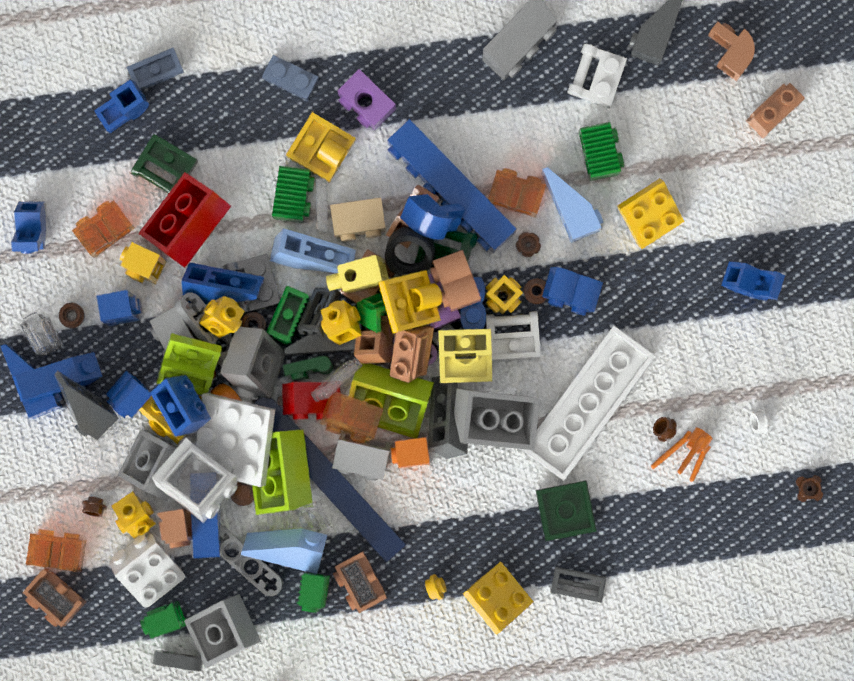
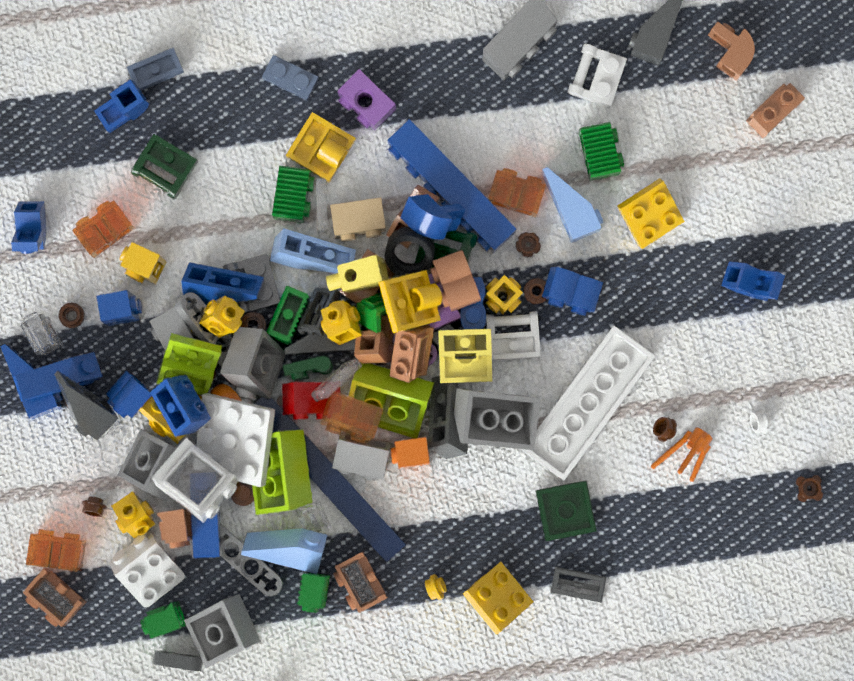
red brick [138,172,231,268] -> none

